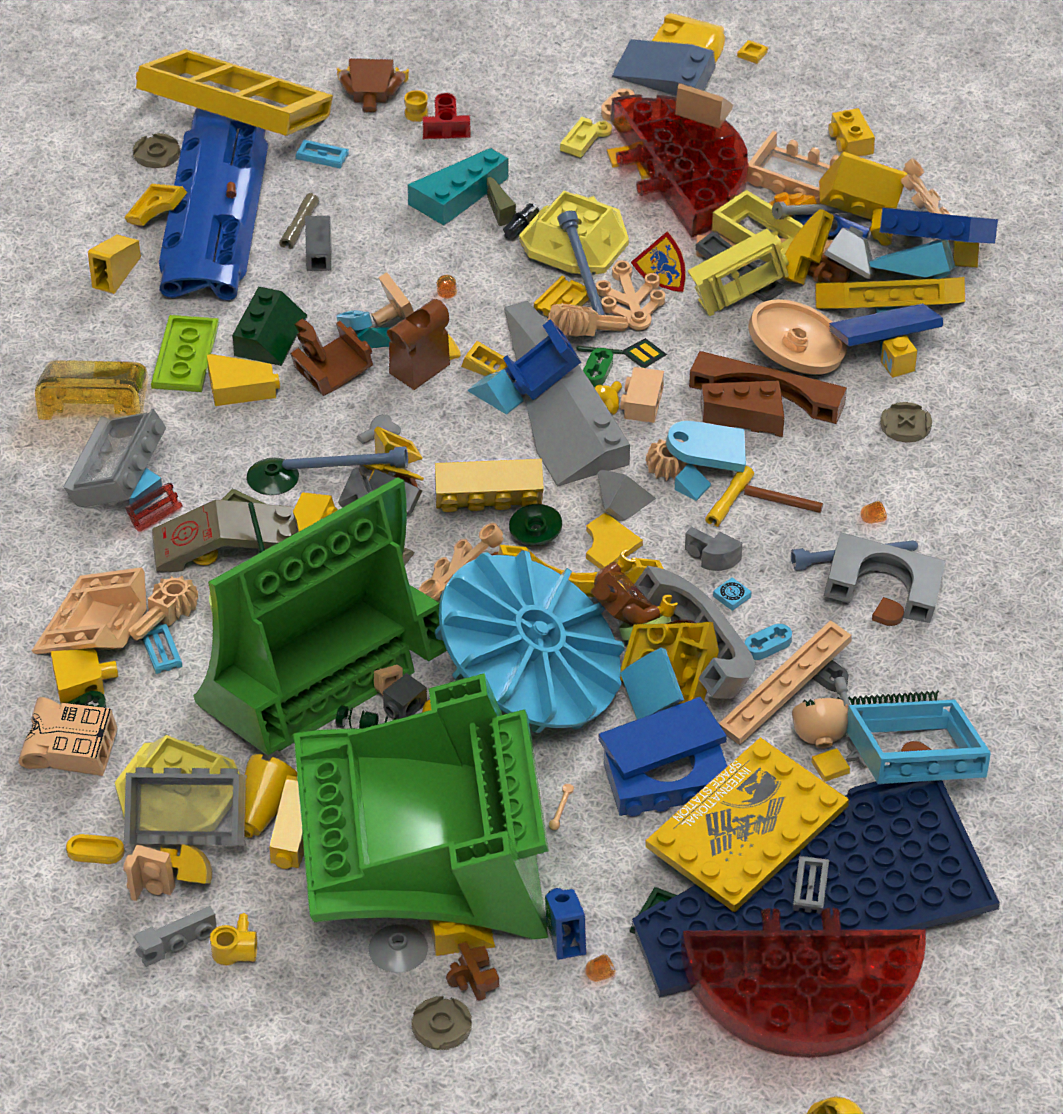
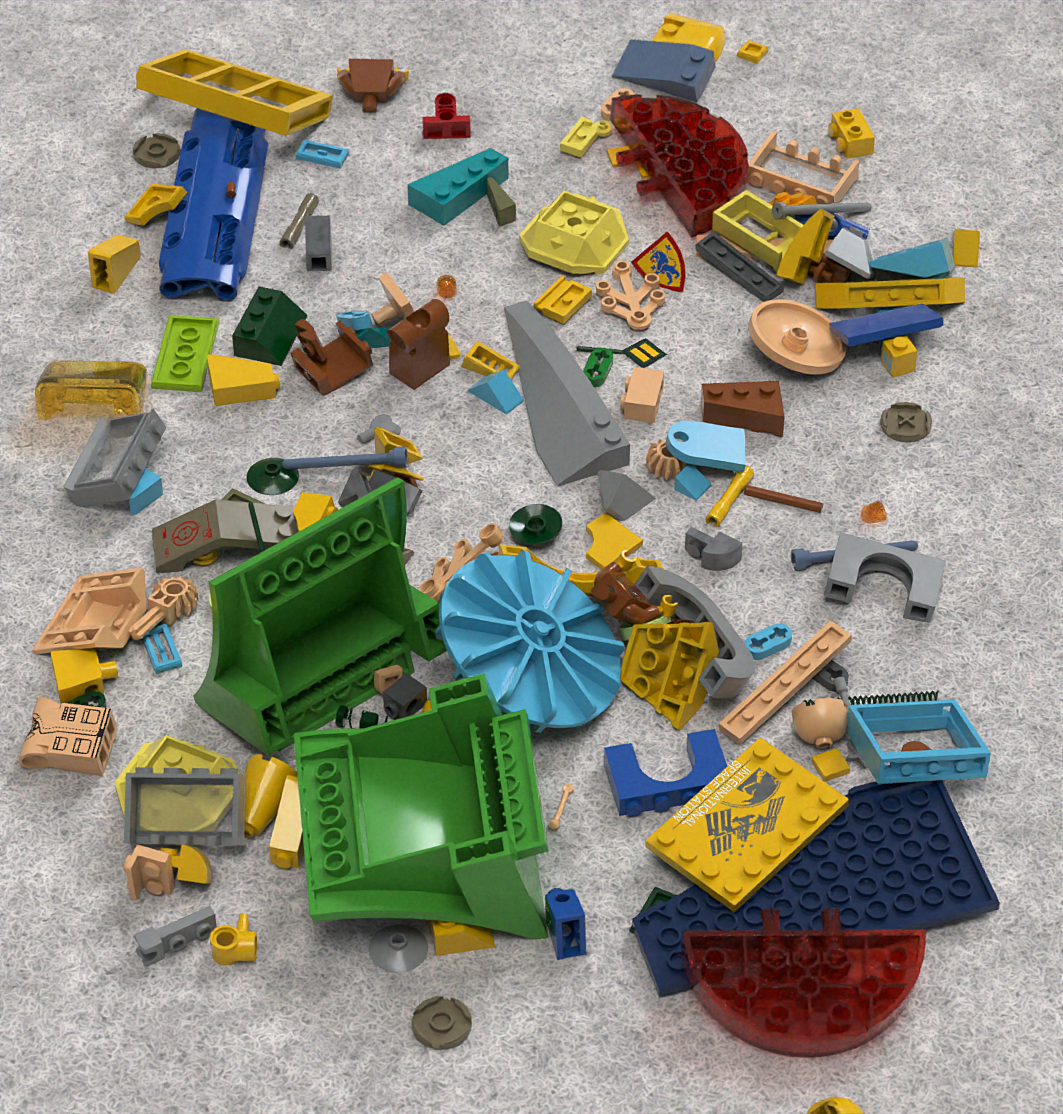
yellow tile [66,834,125,864] -> none
clear red tile [125,483,183,531] -> none
yellow wheel [404,90,428,122] -> none
yellow brick [435,458,544,512] -> none
dark orange hips [446,942,499,1001] -> none
black axle [503,203,540,239] -> none
blue panel [503,319,581,400] -> none
light nougat gear [548,303,628,337] -> none
sand blue piece [557,210,605,315] -> none
clear orange piece [585,953,616,982] -> none
yellow rock [595,381,622,414] -> none
blue tile [598,697,727,780] -> none
medium azure slope [620,648,684,719] -> none
light nougat slope [675,83,733,128] -> none
light yellow door [688,228,789,316] -> none
dark orange arch [689,351,847,424] -> none
medium azure tile [713,577,752,611] -> none
light grey tile [793,856,829,914] -> none
yellow slope [819,152,907,220] -> none
yellow plate [870,212,893,246] -> none
dark orange tile [872,597,904,626] -> none
blue arch [880,208,998,244] -> none
light nougat plant [901,158,950,214] -> none

